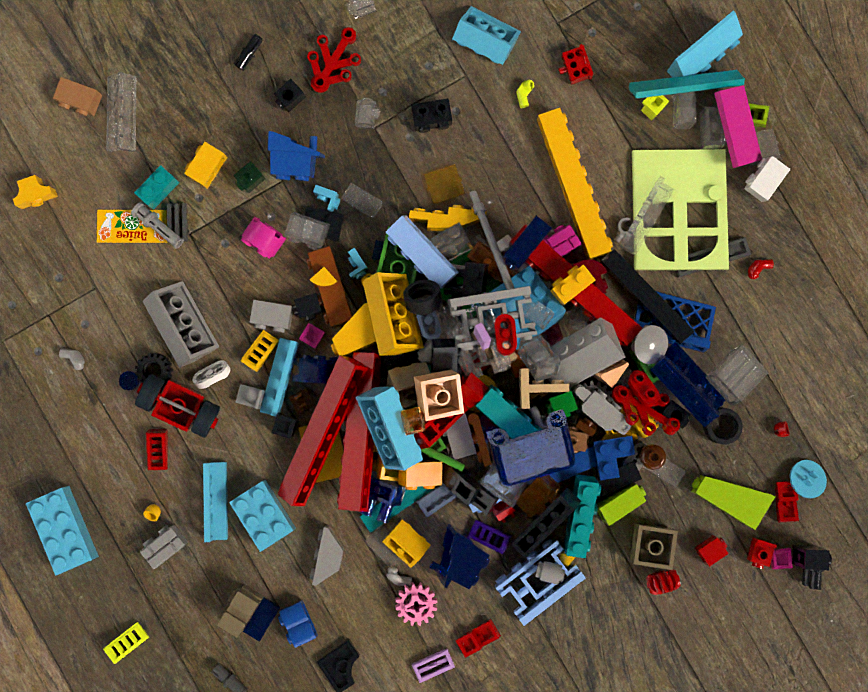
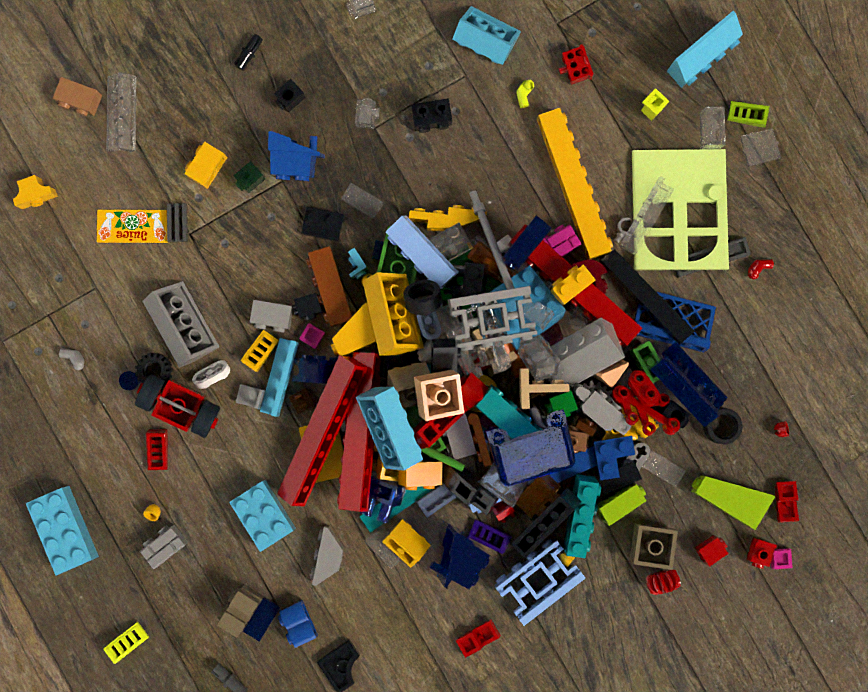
light grey pin [131,202,184,249] -> none
teal brick [134,165,180,210] -> none
medium azure fence [203,462,228,542] -> none
dark pink brick [241,216,287,259] -> none
black brick [272,414,298,439] -> none
clear brick [284,212,330,250] -> none
red plant [307,27,361,93] -> none
yellow tile [310,267,337,286] -> none
medium azure bracket [313,185,341,212] -> none
light grey arm [386,567,412,587] -> none
bright pink gear [395,582,437,626] -> none
clear orange slope [401,407,425,436] -> none
lavender tile [412,648,455,683] -> none
clear yellow piece [424,164,465,204] -> none
lavender tile [473,323,491,350] -> none
red plate [494,314,517,356] -> none
light grey brick [535,561,565,585] -> none
teal tile [629,70,745,98] -> none
light grey dish [631,325,668,364] -> none
reddish brown head [639,444,666,470] -> none
clear brick [672,91,697,129] -> none
clear brick [705,344,769,406] -> none
dark pink tile [714,85,762,168] -> none
white brick [744,156,790,202] -> none
medium azure piece [790,460,827,499] -> none
black brick [792,545,832,590] -> none

